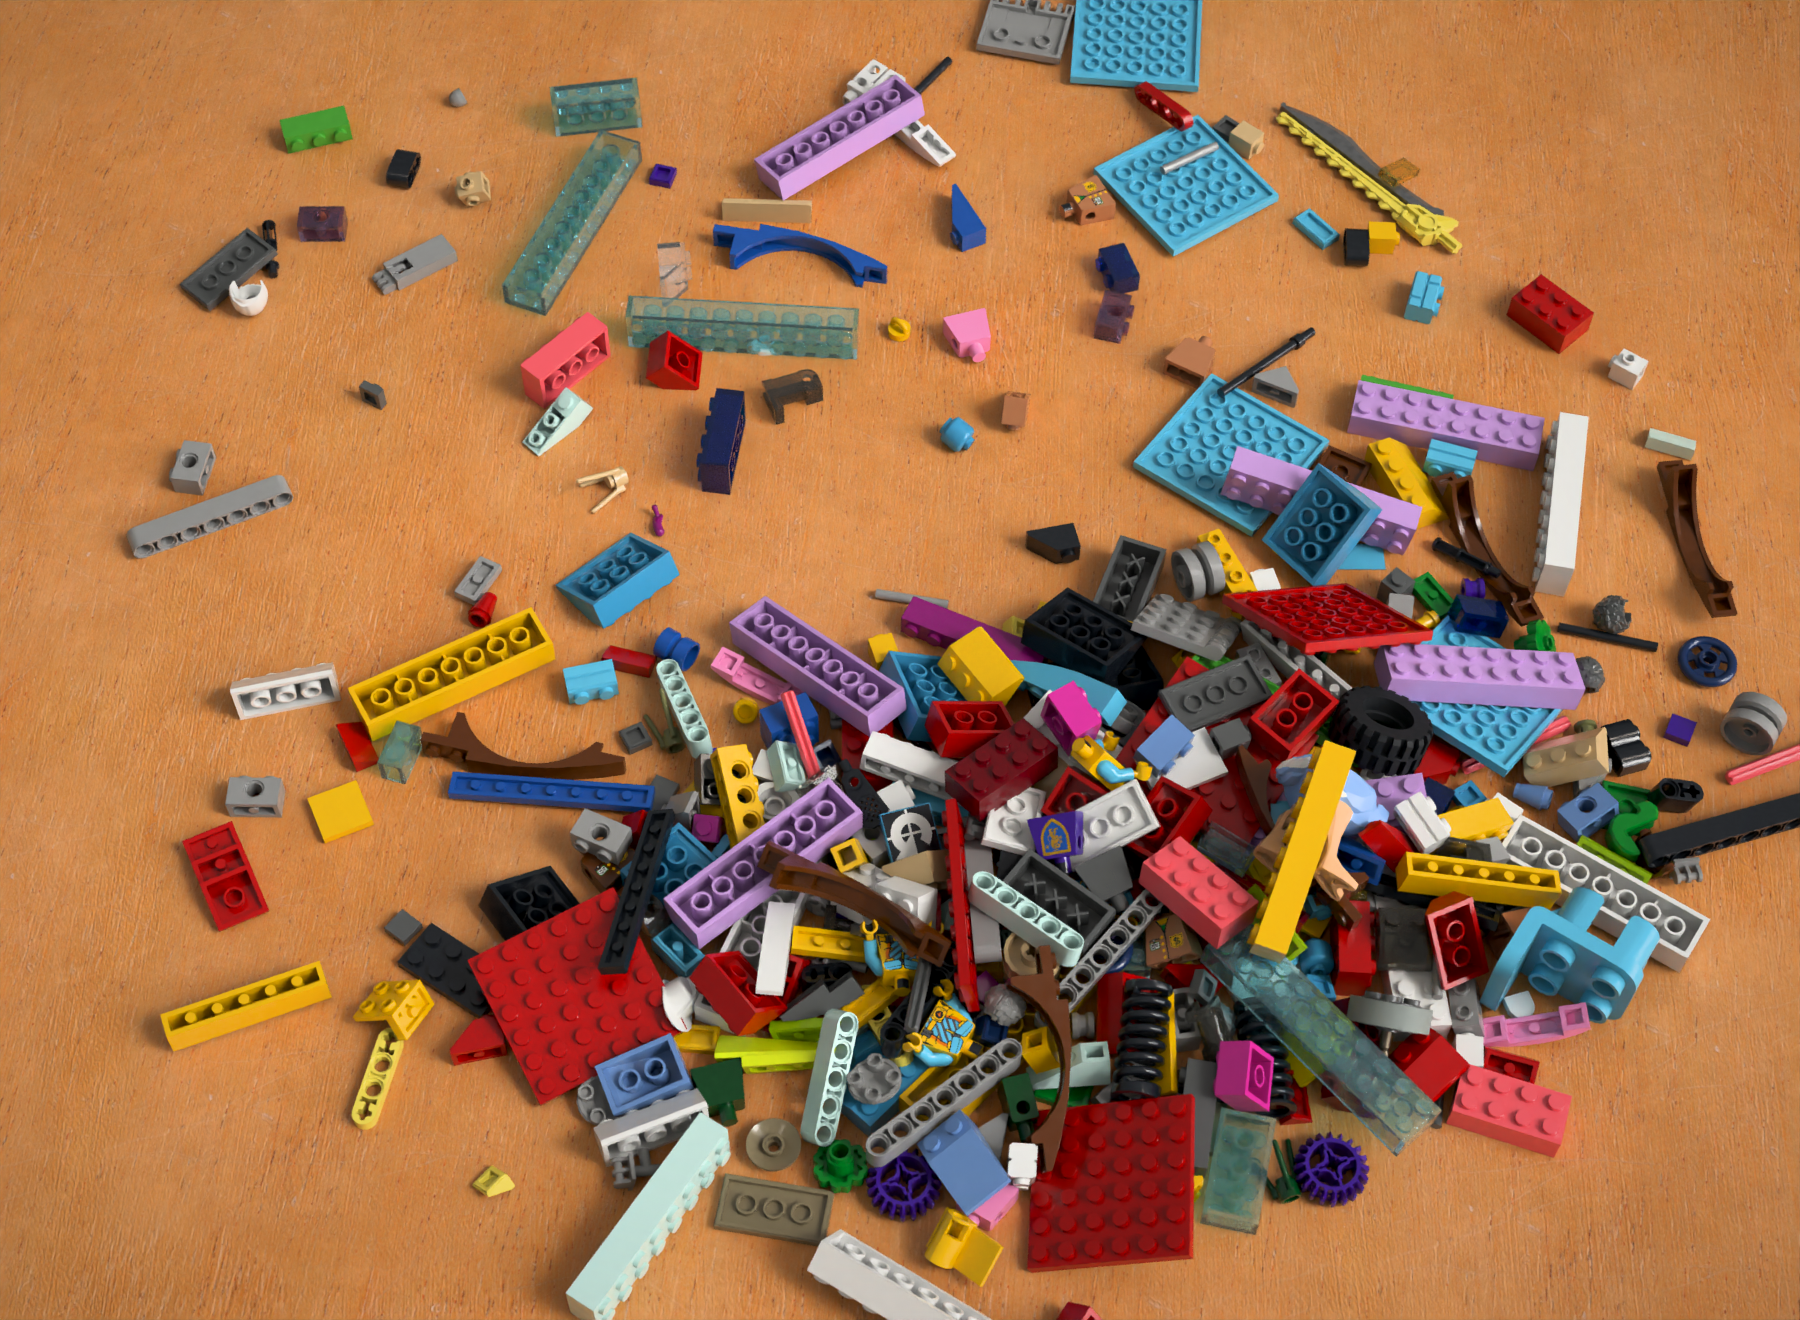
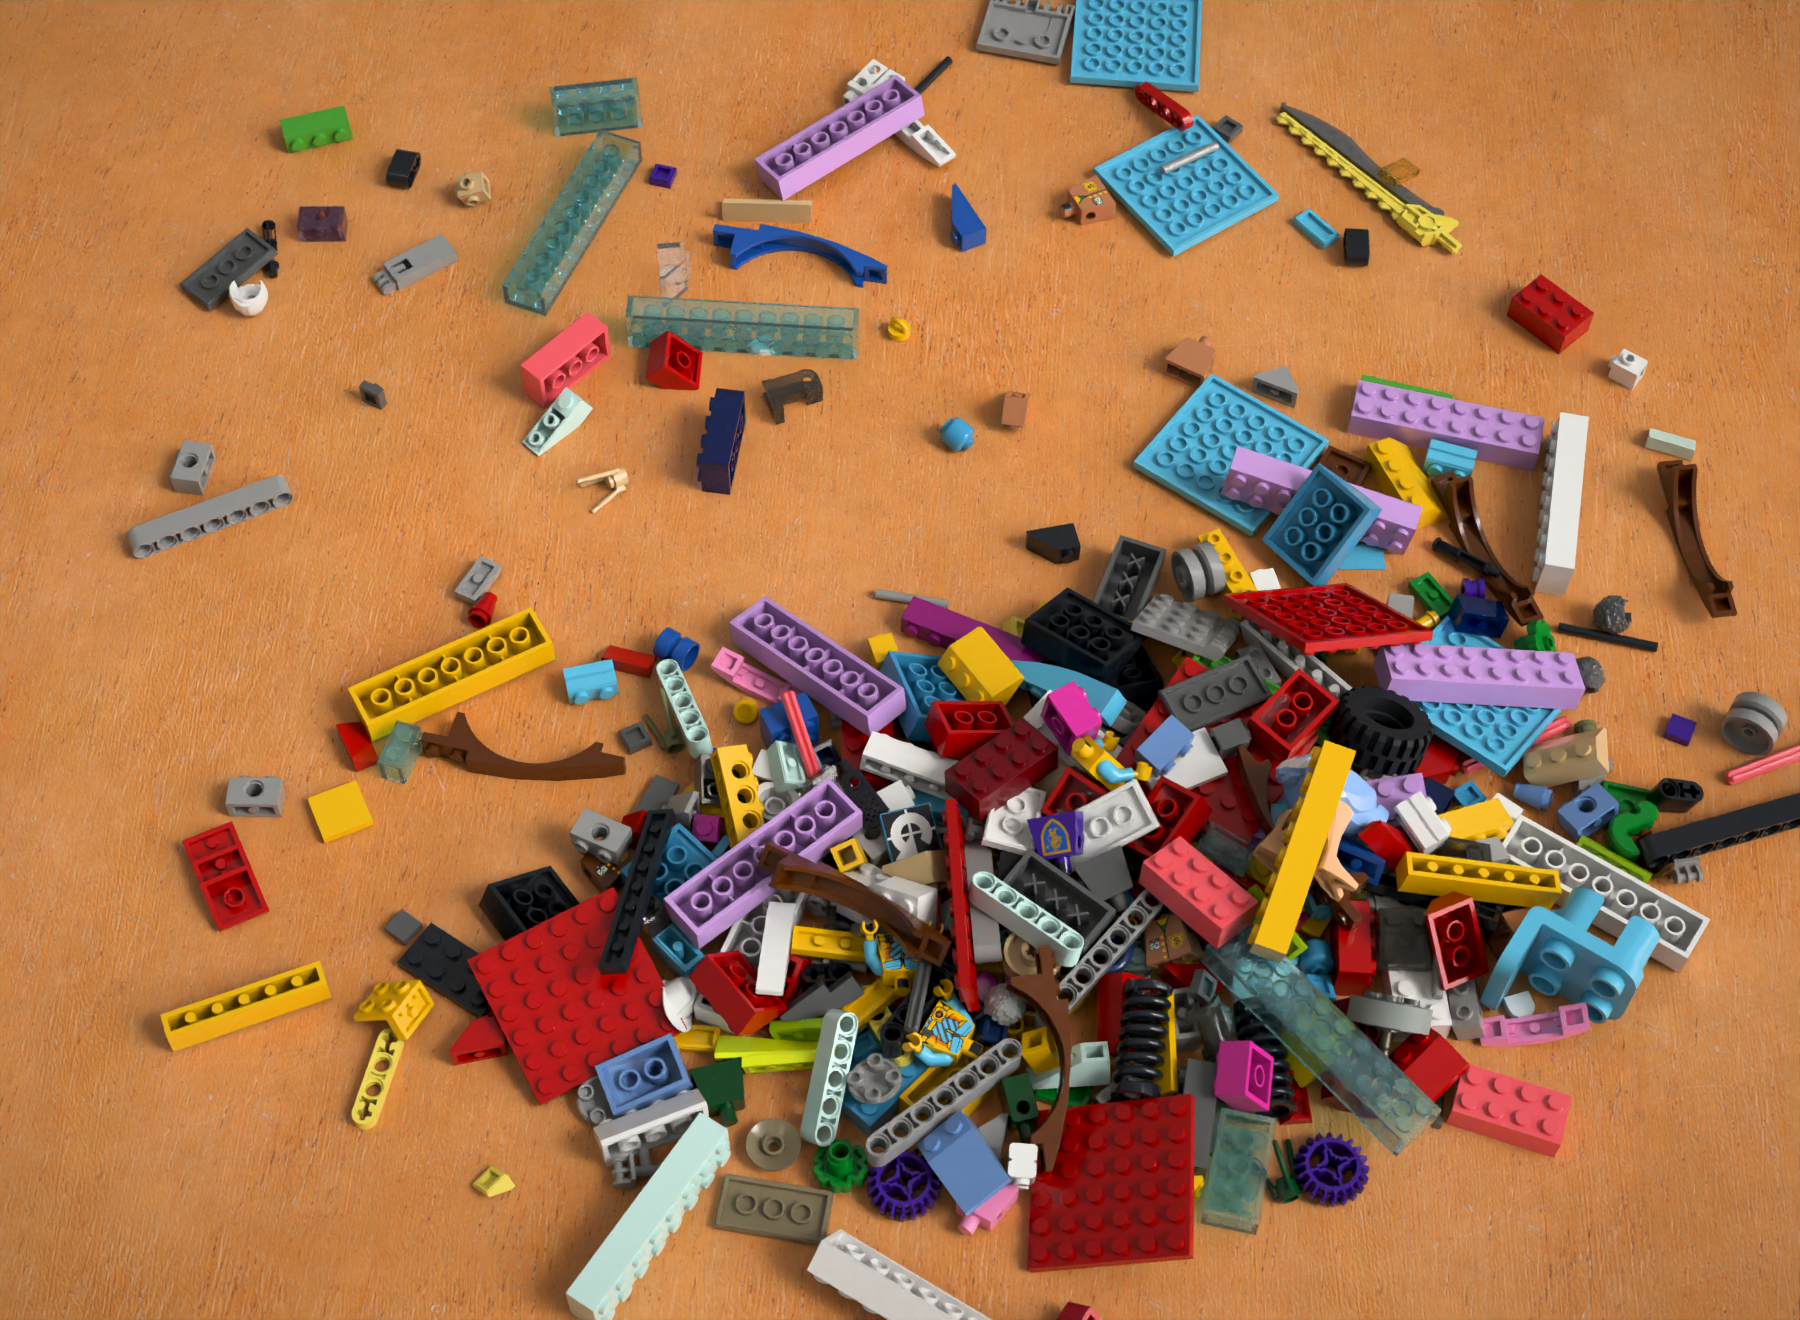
white slope [230,662,341,720] -> none
blue plate [448,771,655,812] -> none
light grey hinge [449,88,467,107] -> none
dark azure slope [555,533,680,629] -> none
magenta piece [652,504,664,537] -> none
yellow piece [924,1207,1004,1287] -> none
bright pink torso [943,308,991,362] -> none
light grey wheel [1070,1012,1094,1039] -> none
brick [1094,290,1135,344] -> none
clear blue brick [1095,243,1140,296] -> none
black bar [1217,327,1316,397] -> none
tan brick [1228,120,1264,160] -> none
yellow brick [1367,221,1400,255] -> none
dark grey brick [1376,567,1416,604] -> none
medium azure brick [1404,271,1445,324] -> none
white brick [1451,1033,1484,1068] -> none
red slope [1483,1046,1540,1084] -> none
black brick [1601,719,1651,777] -> none
dark blue plate [1677,636,1737,687] -> none

